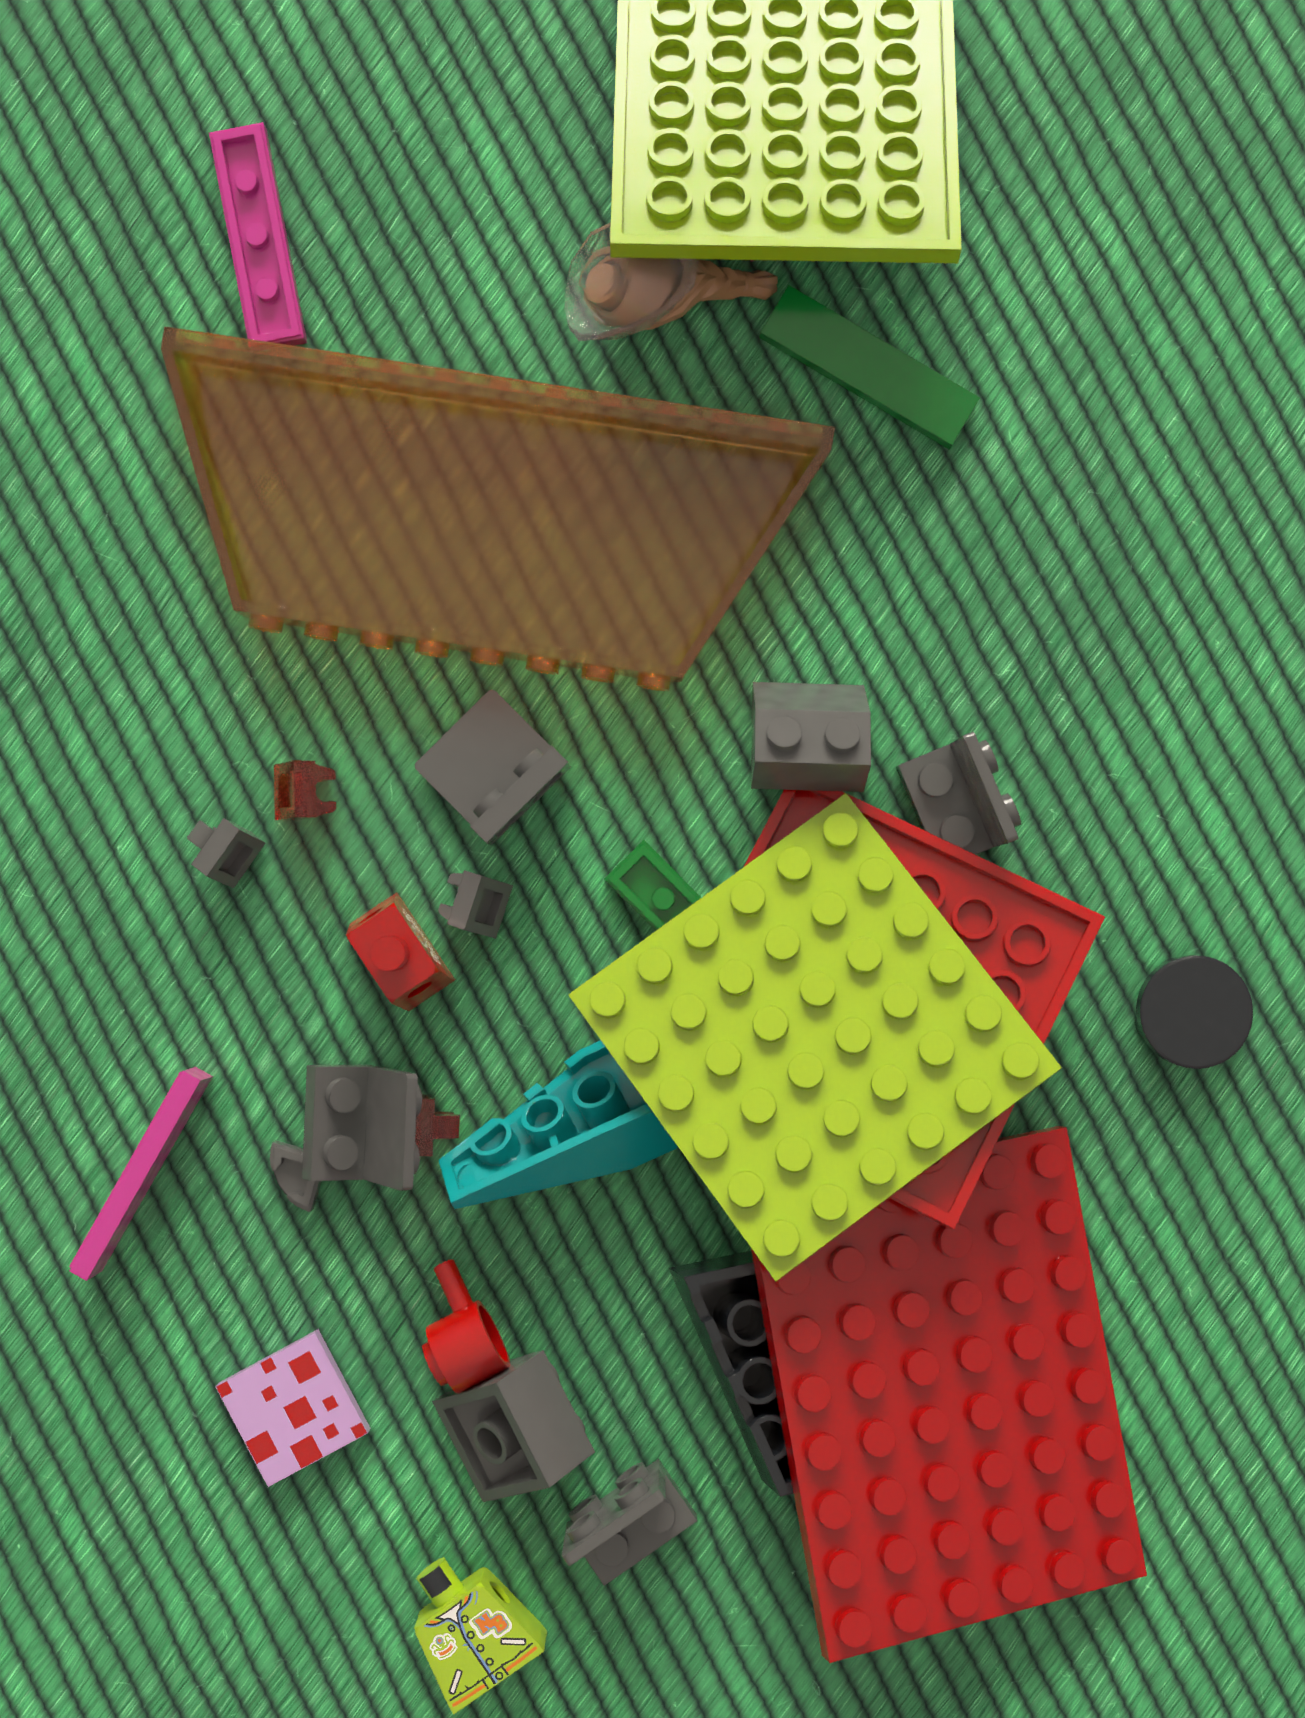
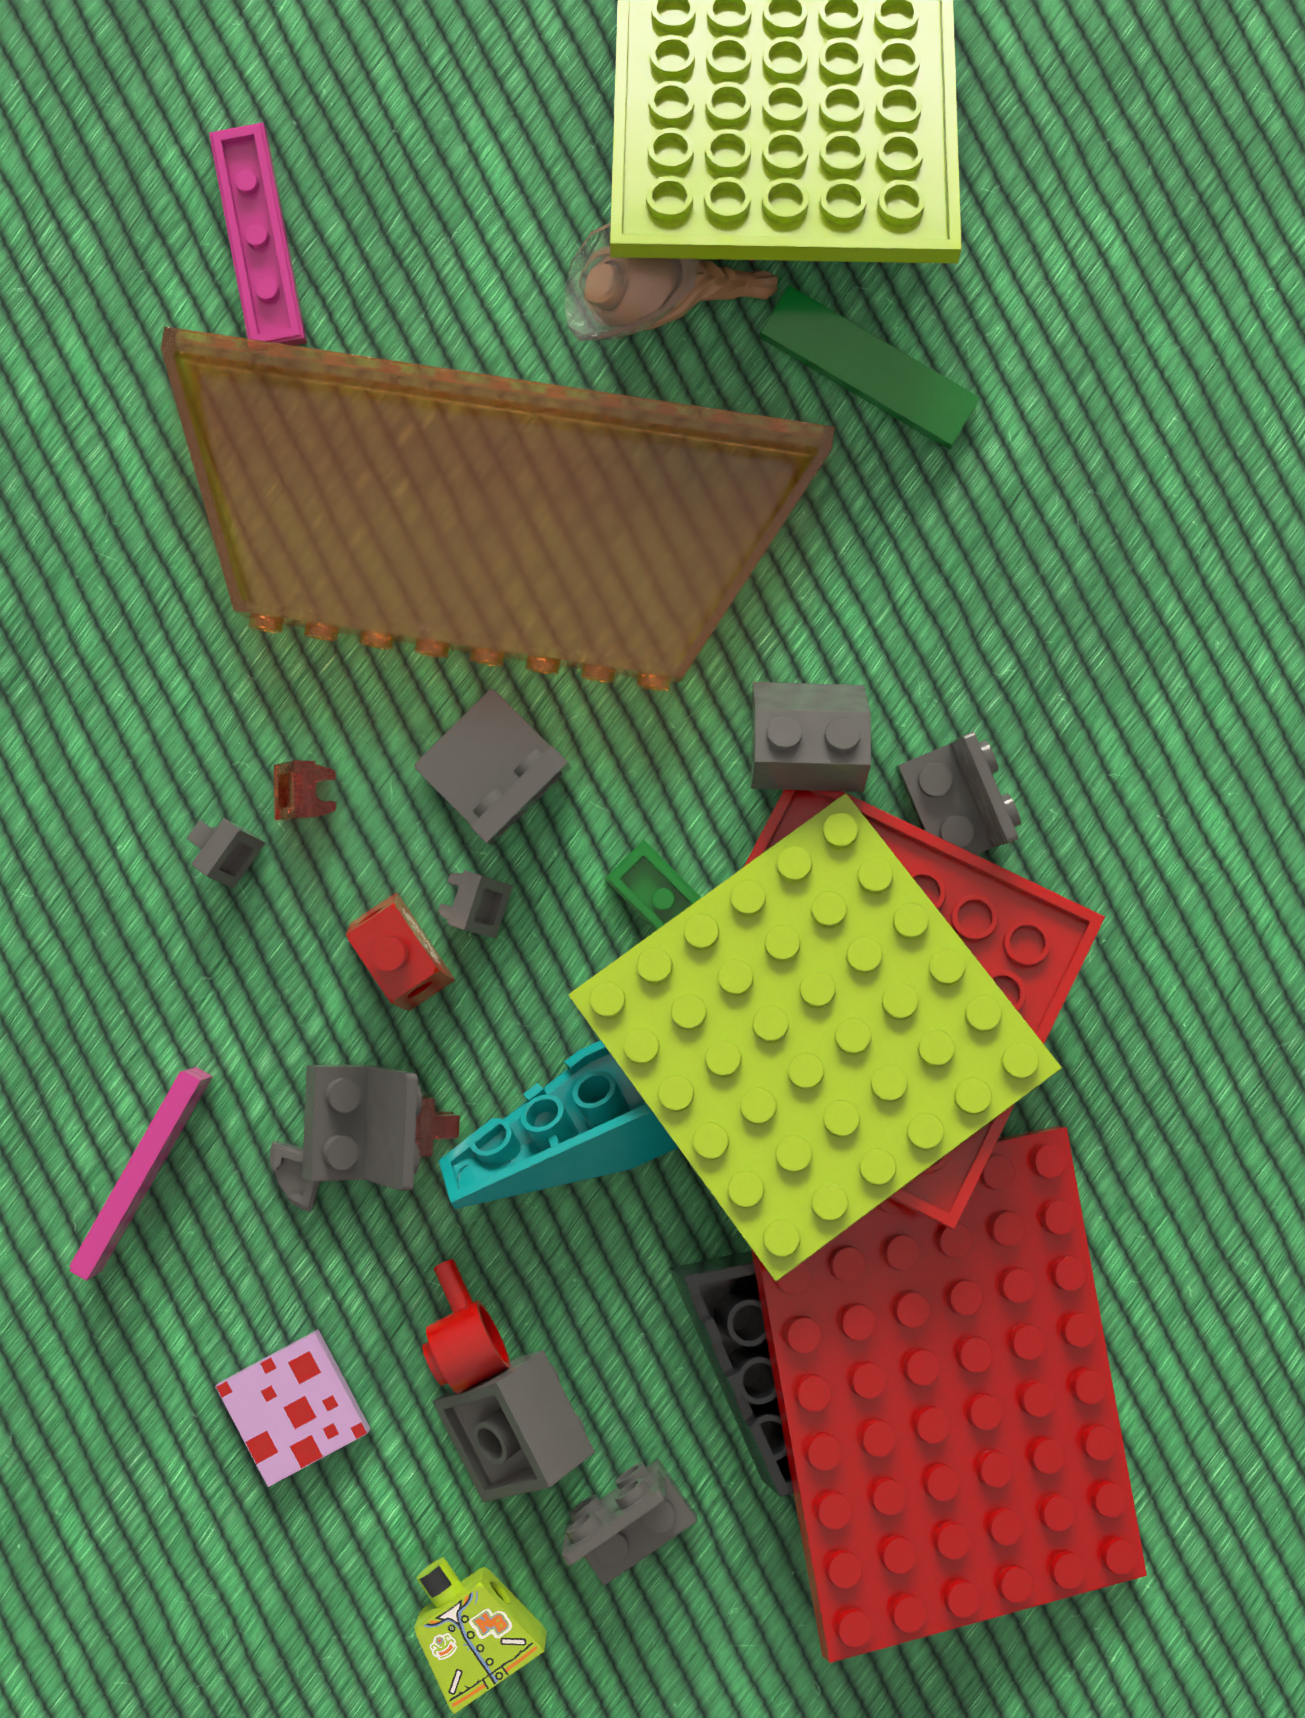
black tile [1135,955,1253,1069] -> none

